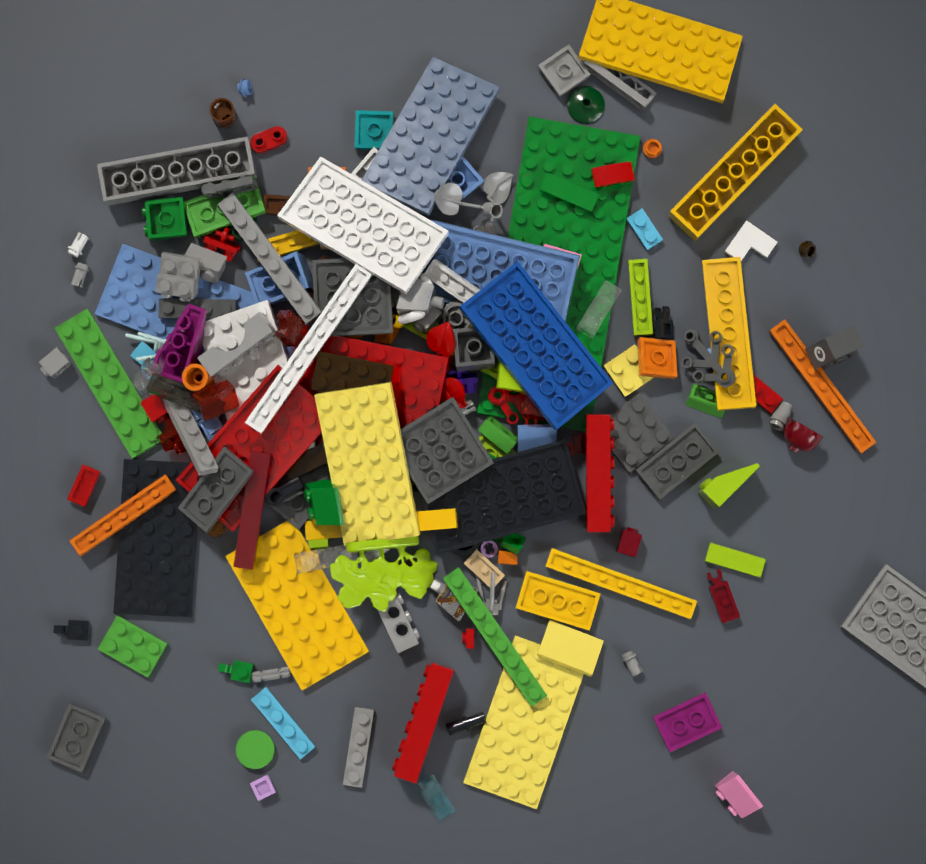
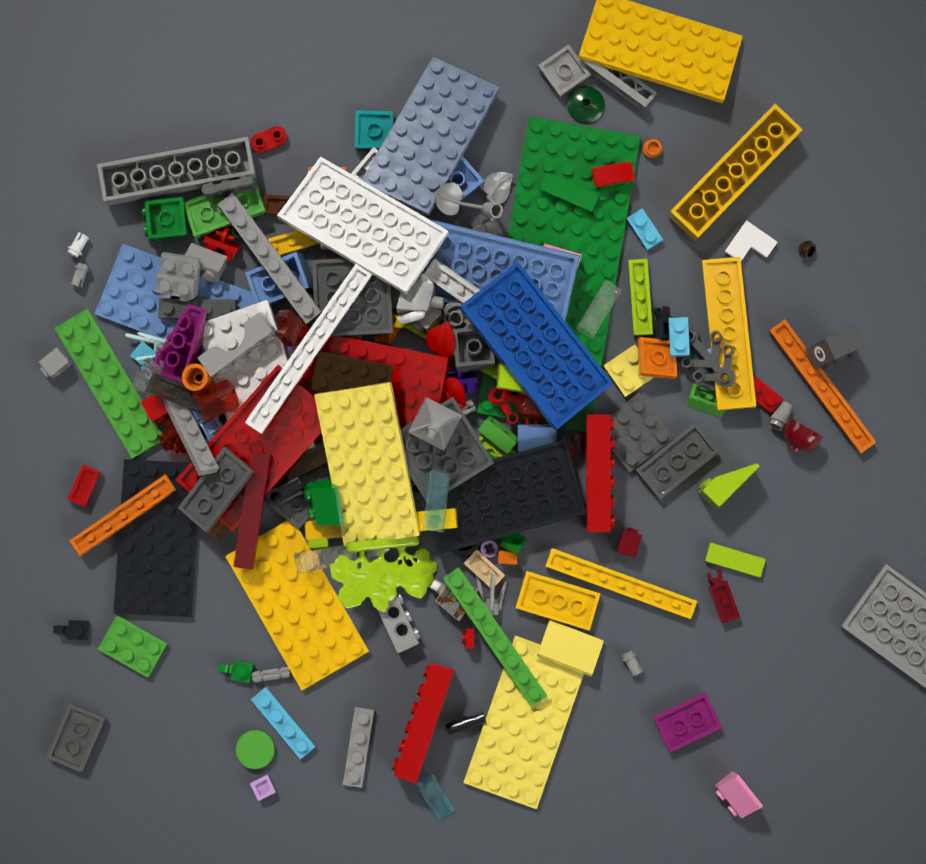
reddish brown wheel [210,98,237,128] -> none
medium blue plate [237,79,253,97] -> none
none -> light grey piece [408,397,462,451]
none -> clear light blue plate [423,471,450,532]
none -> medium azure plate [669,317,690,357]

